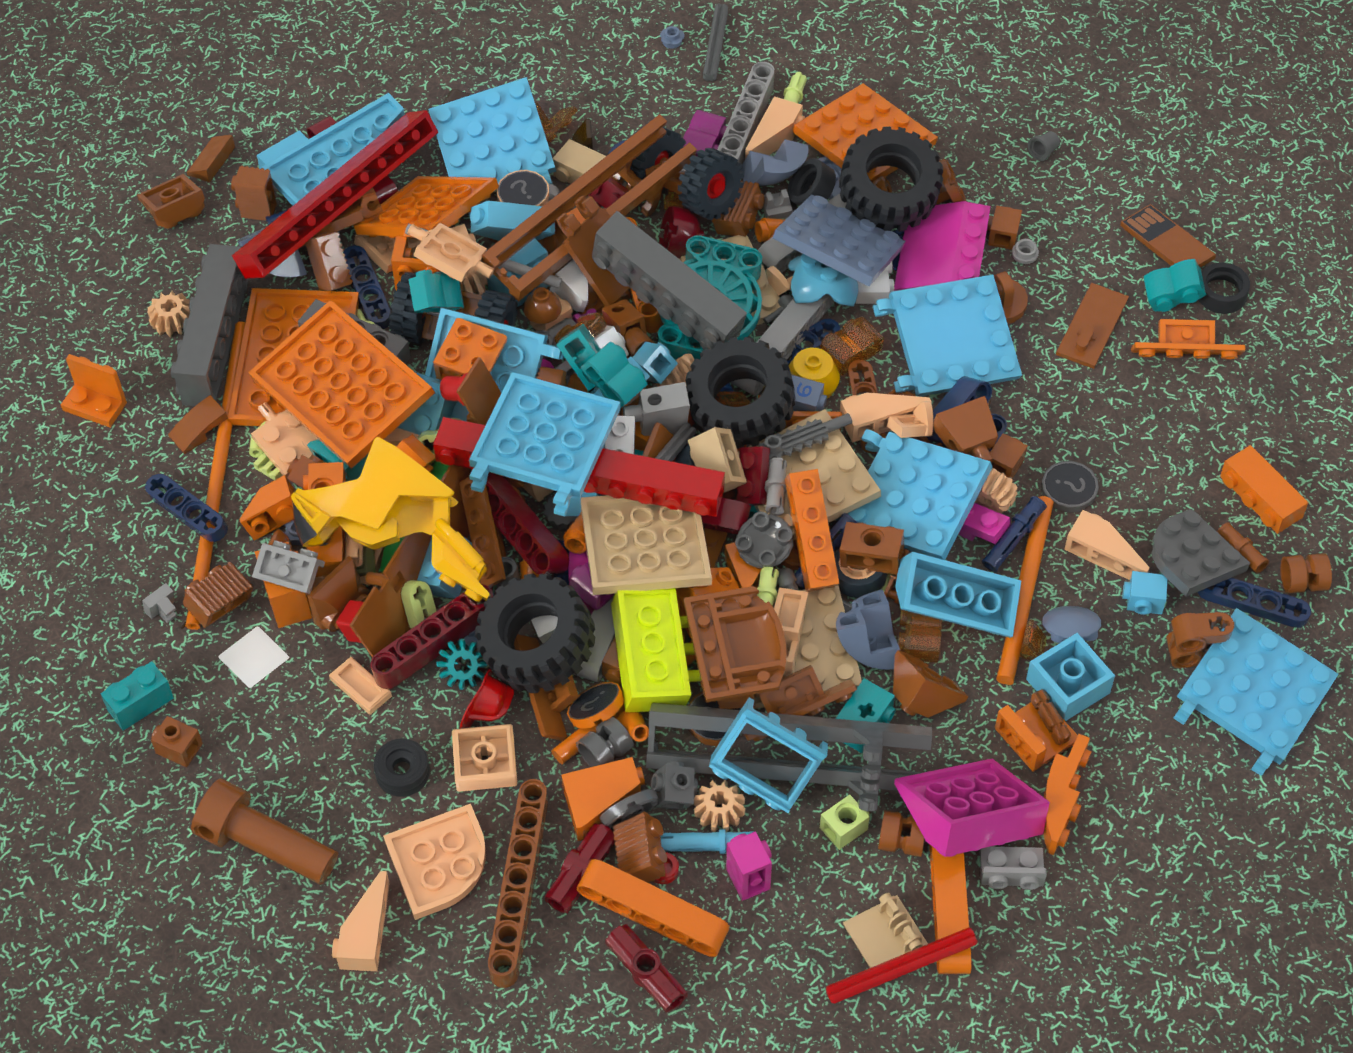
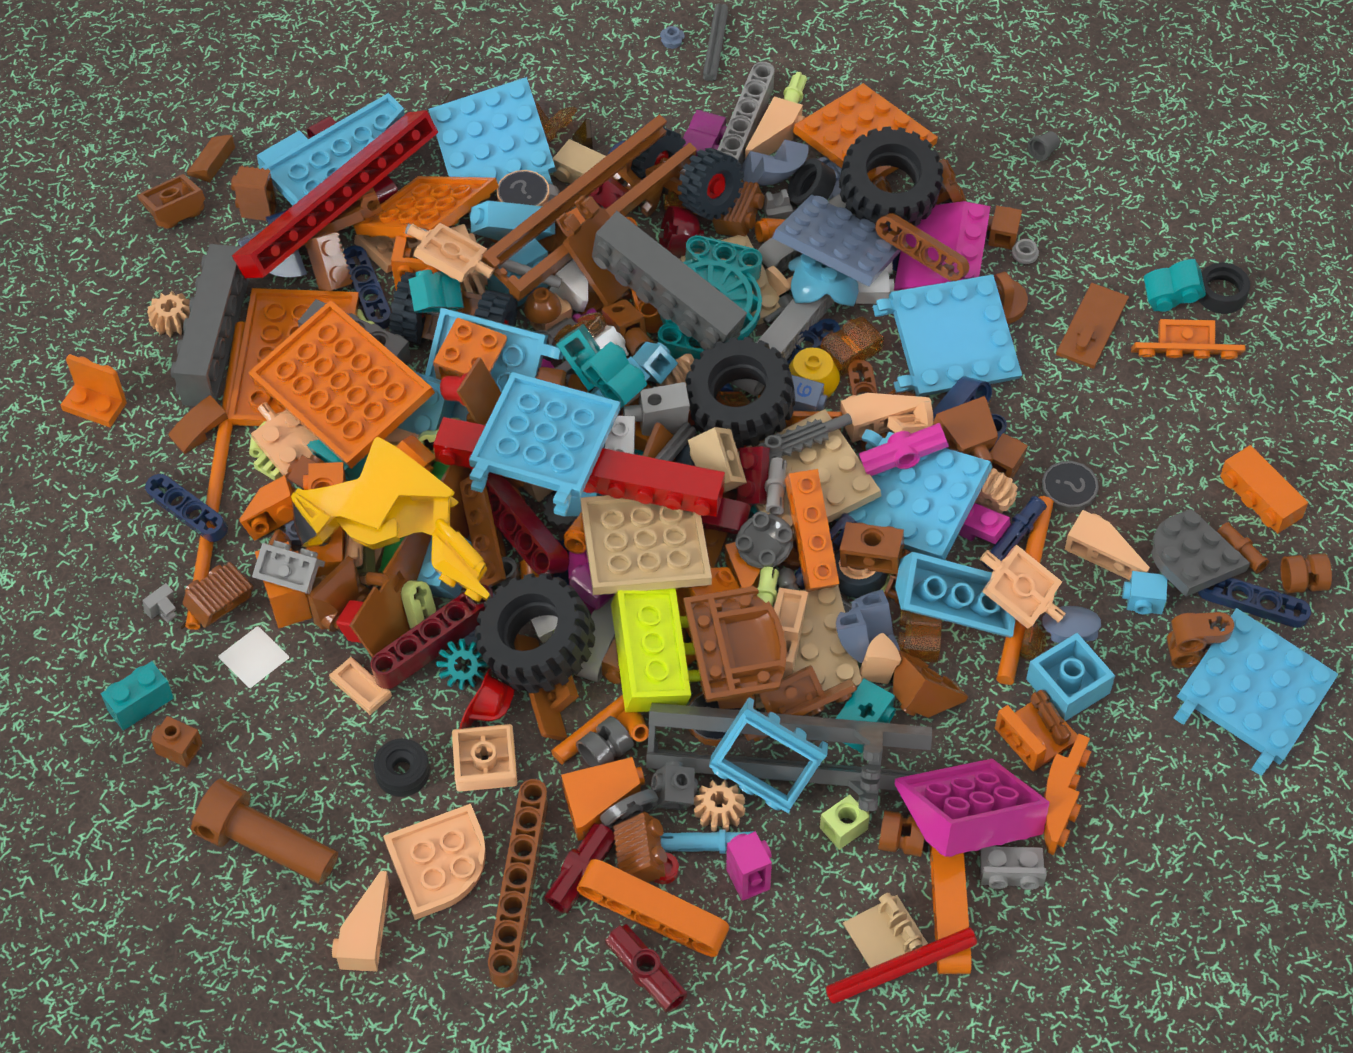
tile [567,682,624,729] -> none
dark orange piece [1121,204,1216,268] -> none
none -> dark pink piece [859,423,949,476]
none -> light nougat tile [859,633,901,684]
none -> dark orange beam [875,213,969,281]
none -> light nougat plate [980,545,1066,629]

